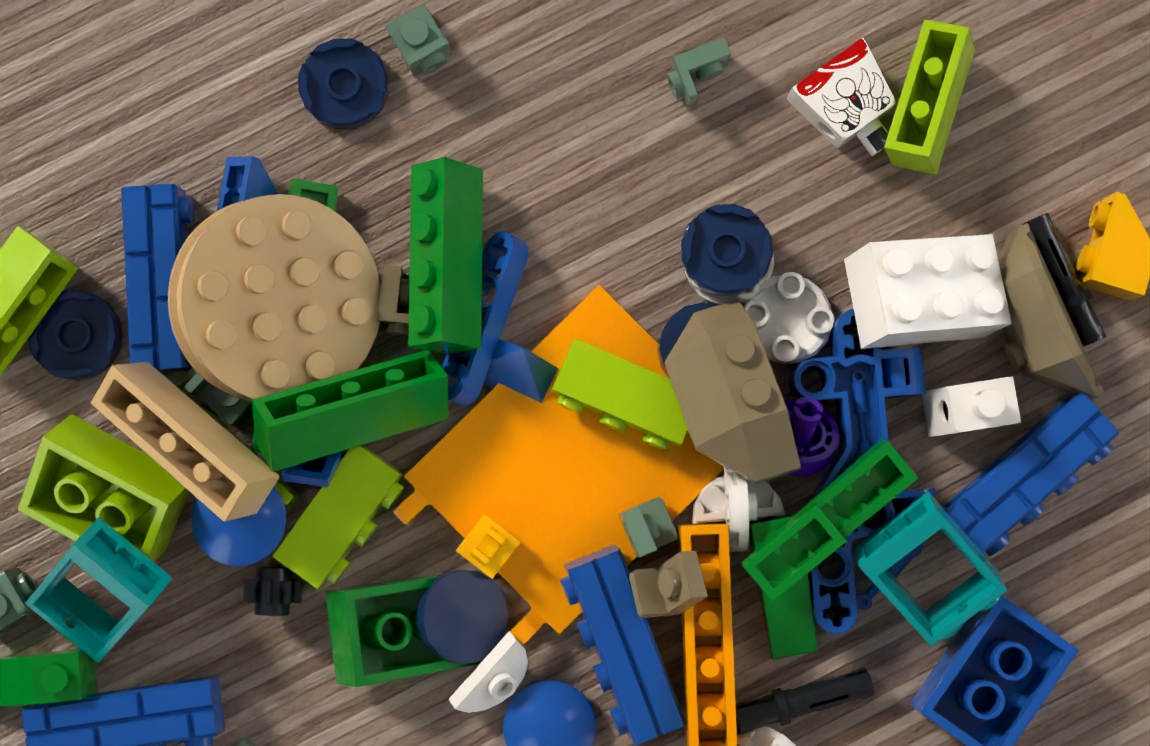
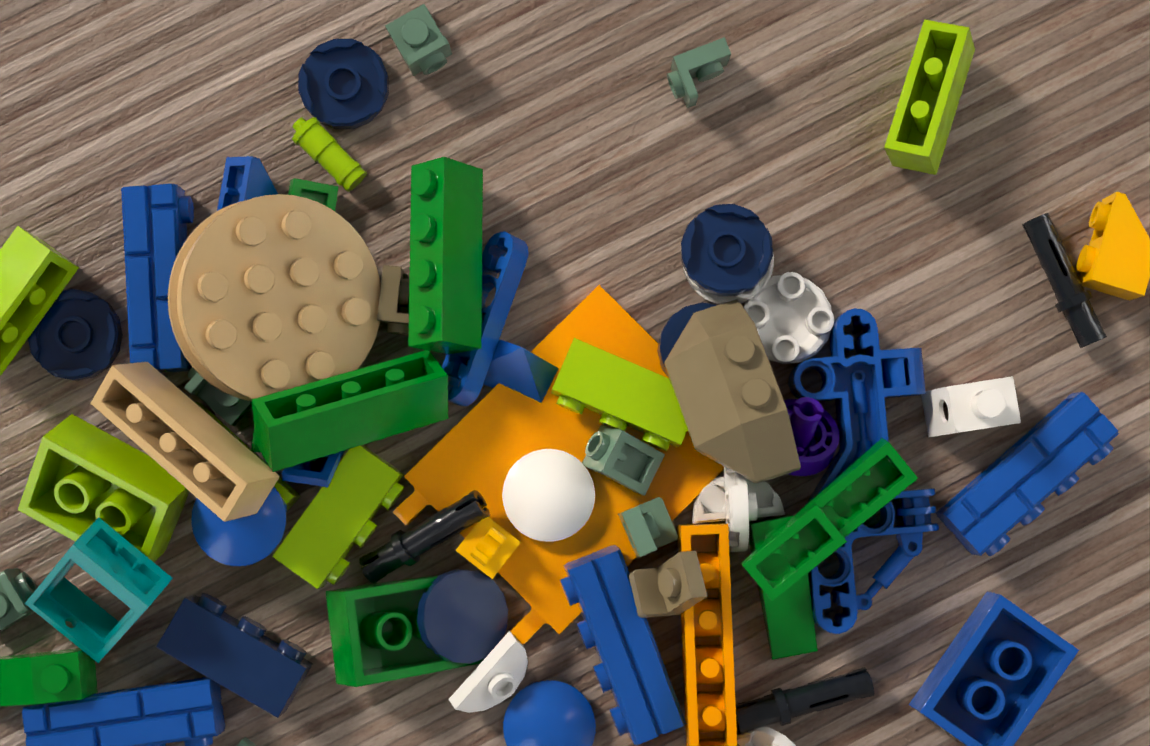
black gear [243,567,303,616] -> none
torso [787,37,896,156] -> none
white brick [844,234,1012,349] -> none
teal window [854,491,1007,647] -> none
dark tan wedge [998,223,1105,397] -> none
none -> dark blue brick [156,593,313,718]
none -> lime piece [292,117,367,192]
none -> black pin [359,490,490,583]
none -> white dish [502,449,595,542]
none -> sand green bracket [582,425,665,496]

